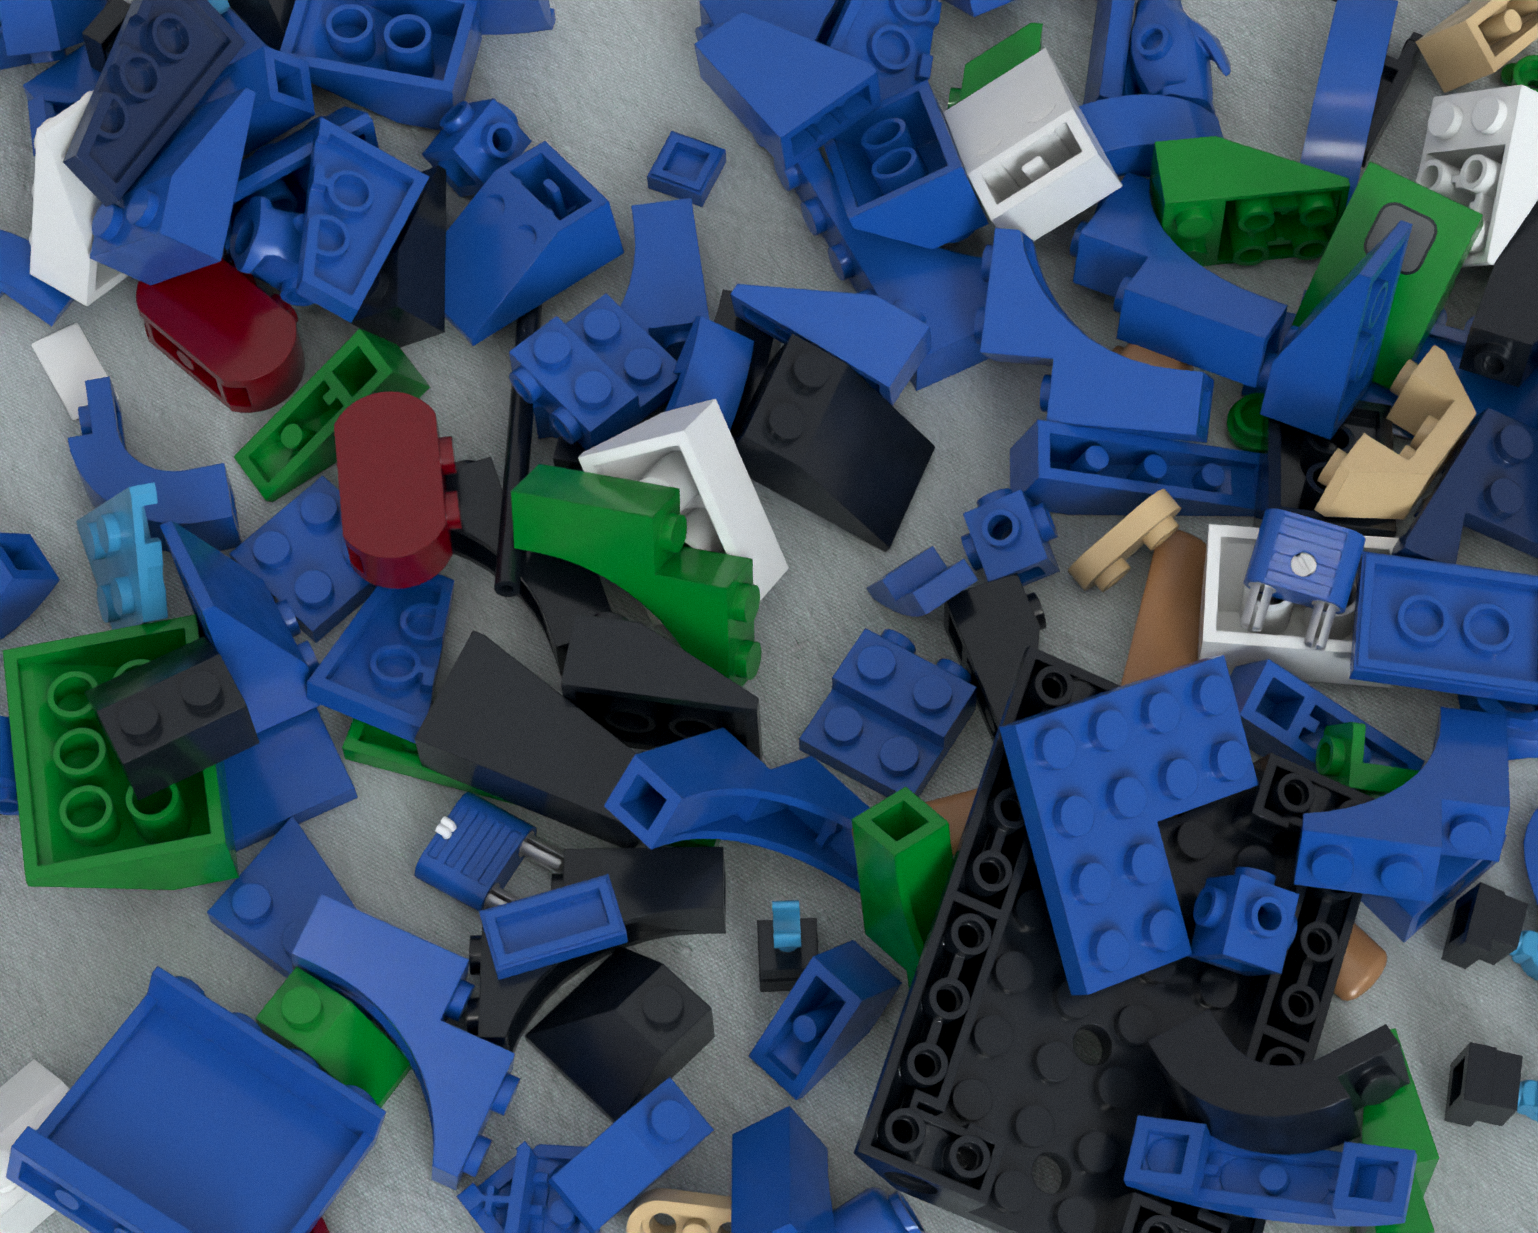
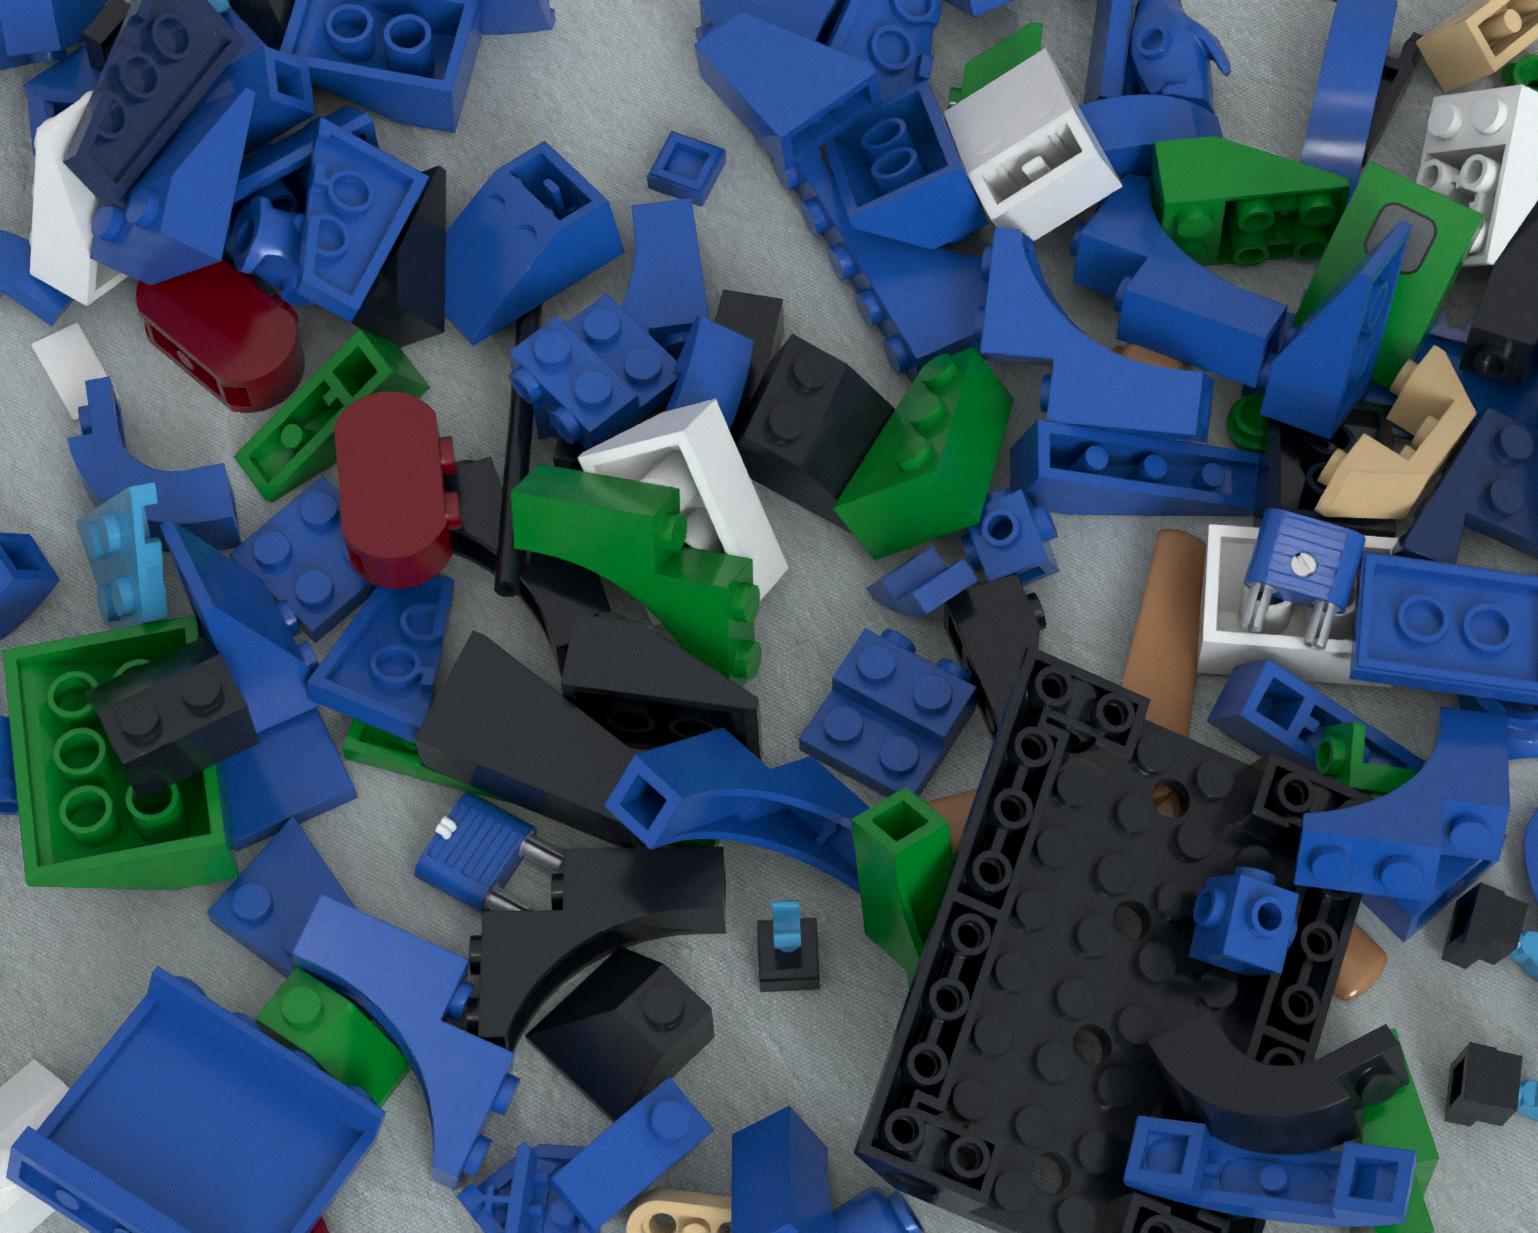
blue brick [422,98,532,197] -> none
blue tile [479,874,628,980] -> none
blue slope [730,284,932,406] -> none
blue slope [749,940,902,1100] -> none
blue plate [999,655,1259,996] -> none
tan plate [1068,488,1181,592] -> none
none -> green wedge [833,347,1014,560]

